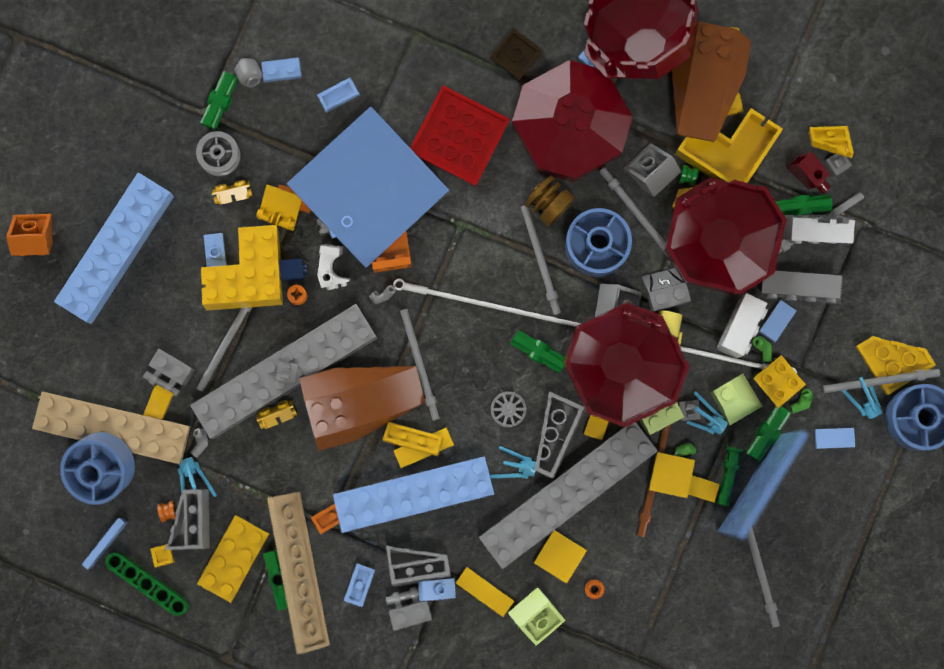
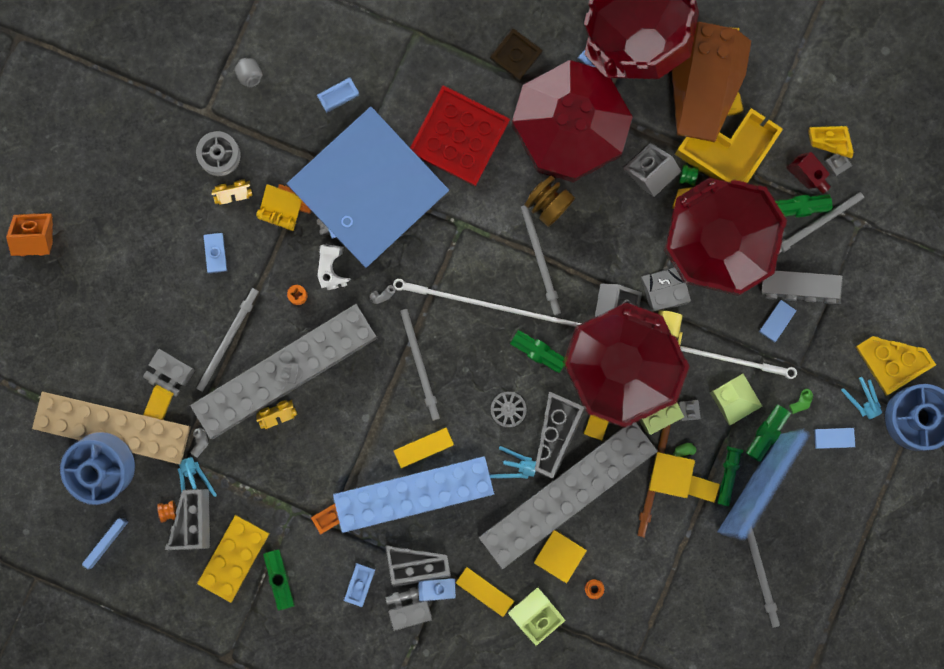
light blue brick [54,173,174,324] -> none
green beam [106,552,190,616] -> none
yellow tile [150,545,175,567] -> none
green piece [200,72,238,130] -> none
yellow piece [201,225,283,311] -> none
light blue plate [261,58,302,82] -> none
tan plate [267,492,330,654] -> none
dark blue brick [279,259,308,282] -> none
dark orange wedge [299,366,425,451] -> none
orange bracket [372,231,412,273] -> none
yellow tile [382,422,444,456] -> none
medium blue piece [565,208,632,277] -> none
light grey bar [600,167,668,257] -> none
medium azure plant [686,391,728,435] -> none
white brick [716,293,768,359] -> none
bright green arm [752,336,772,362] -> none
yellow hinge [753,355,806,408] -> none
light grey wedge [783,215,855,244] -> none
light grey bar [823,369,940,393] -> none

